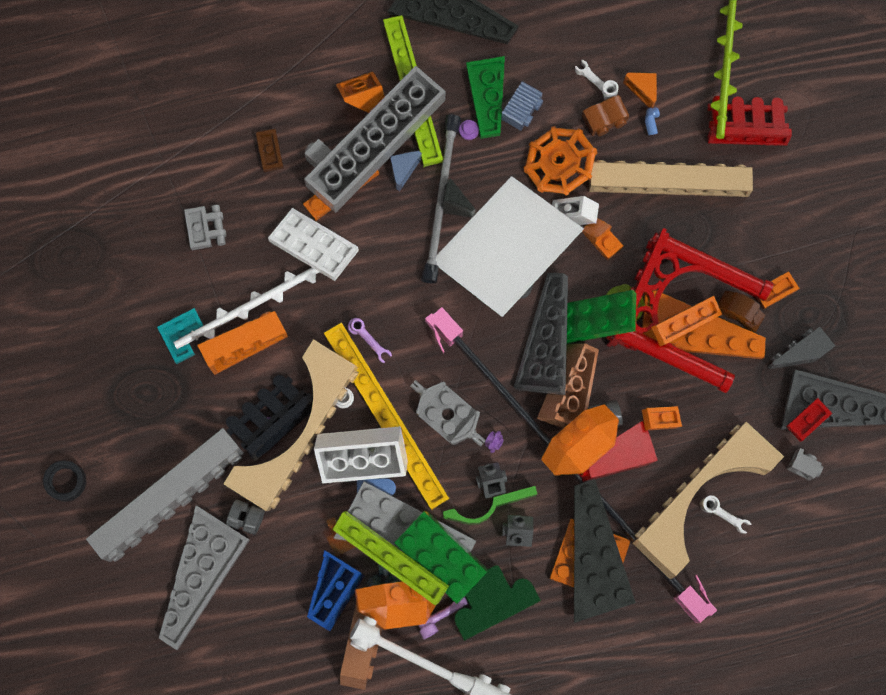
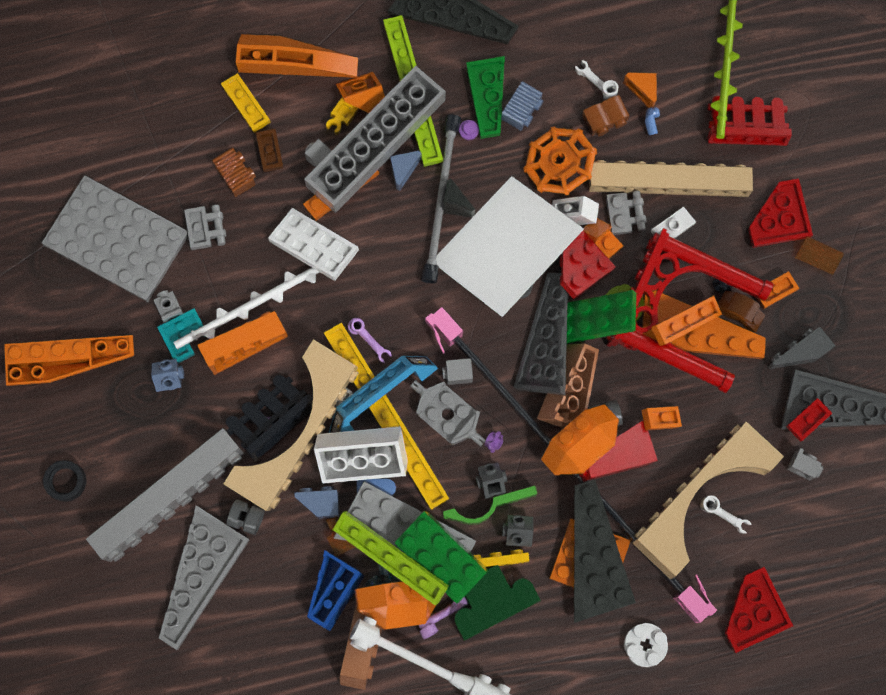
none -> orange wedge [5,335,134,386]
none -> light grey plate [42,175,188,302]
none -> sand blue brick [151,359,185,392]
none -> light grey brick [154,290,184,323]
none -> dark orange brick [212,147,256,197]
none -> yellow plate [221,73,271,133]
none -> orange wedge [236,34,358,78]
none -> sand blue slope [295,487,340,519]
none -> yellow plate [326,98,359,135]
none -> dark azure slope [329,356,438,433]
none -> light grey brick [442,359,473,385]
none -> yellow plate [473,549,530,568]
none -> red plate [560,231,616,299]
none -> light grey plate [606,191,647,235]
none -> white plate [624,623,668,667]
none -> white plate [651,207,696,239]
none -> black plate [712,278,733,293]
none -> red plate [725,567,793,653]
none -> red plate [748,178,813,248]
none -> clear orange slope [796,237,844,275]

